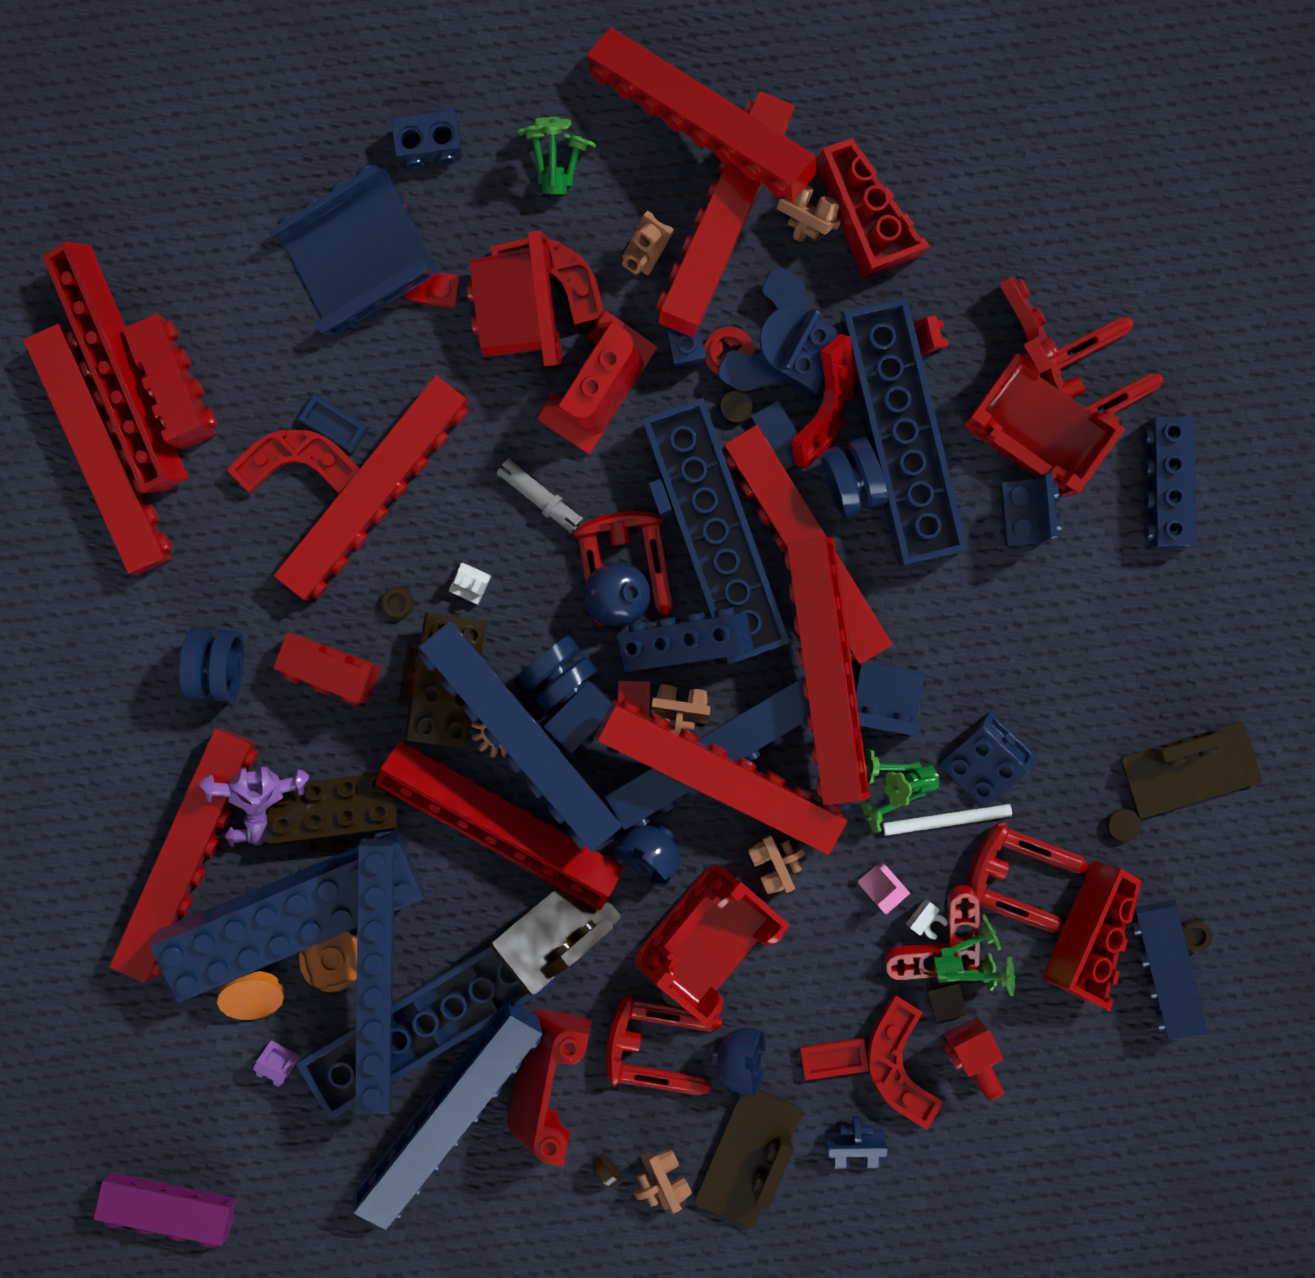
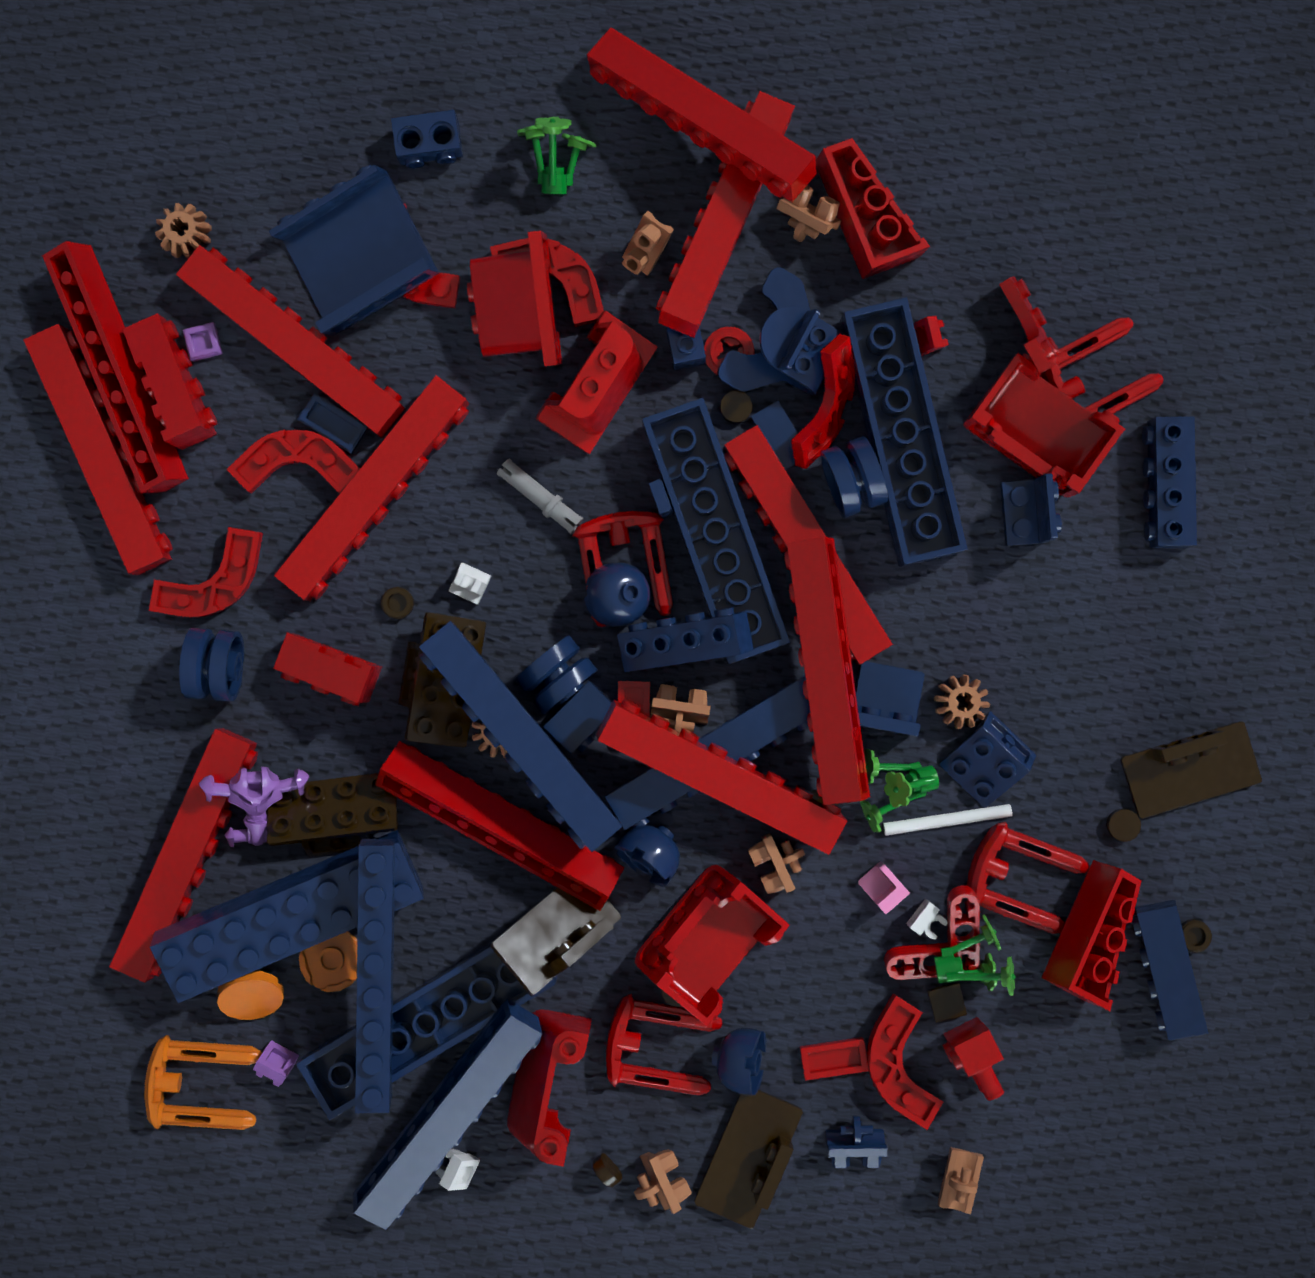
magenta brick [94,1172,237,1248] -> none
none -> orange piece [144,1035,262,1130]
none -> red plate [149,527,263,618]
none -> nougat gear [155,203,212,259]
none -> red brick [176,245,405,438]
none -> medium lavender tile [183,322,223,362]
none -> white tile [435,1149,480,1191]
none -> nougat gear [934,675,990,729]
none -> nougat hips [938,1147,984,1214]

